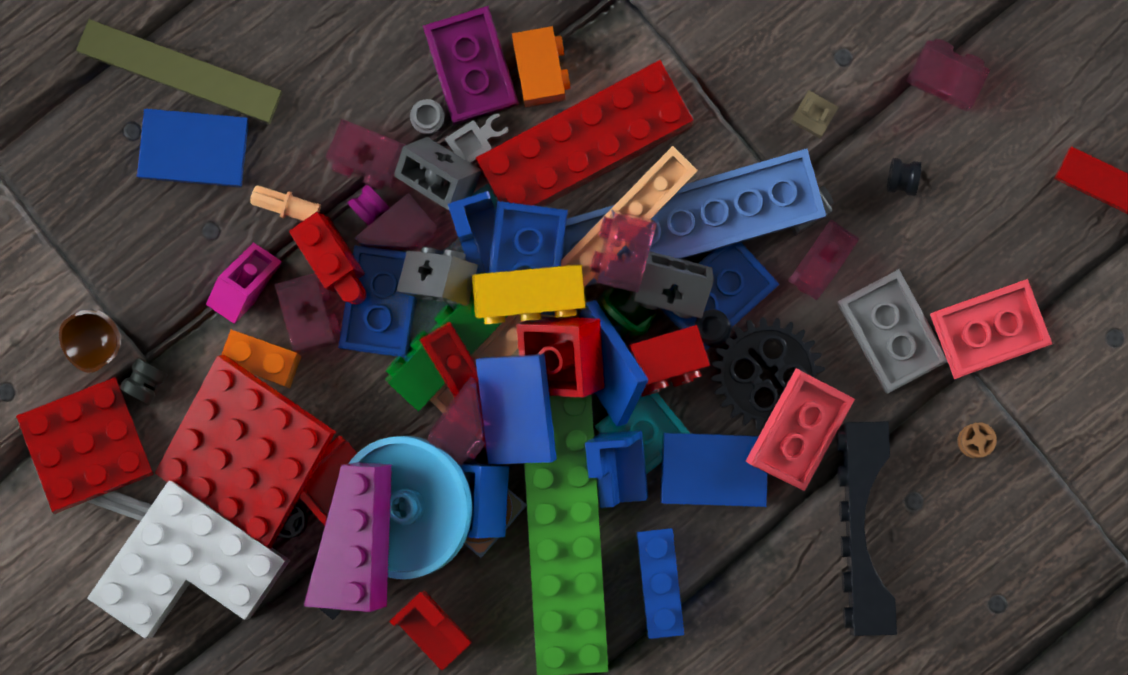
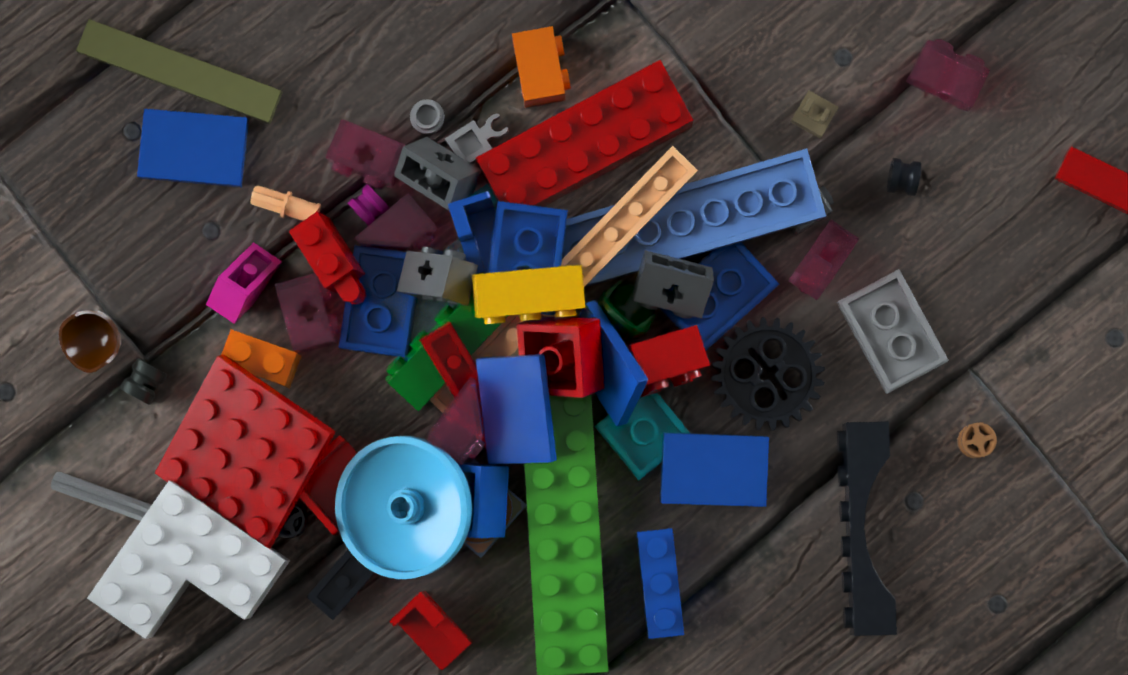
red plate [16,377,154,514] -> none
magenta wedge [304,462,392,612] -> none
magenta tile [423,6,519,125] -> none
blue panel [585,430,648,508] -> none
clear pink brick [590,209,656,292] -> none
black tile [695,309,731,347] -> none
coral tile [746,368,855,491] -> none
coral tile [930,279,1052,379] -> none

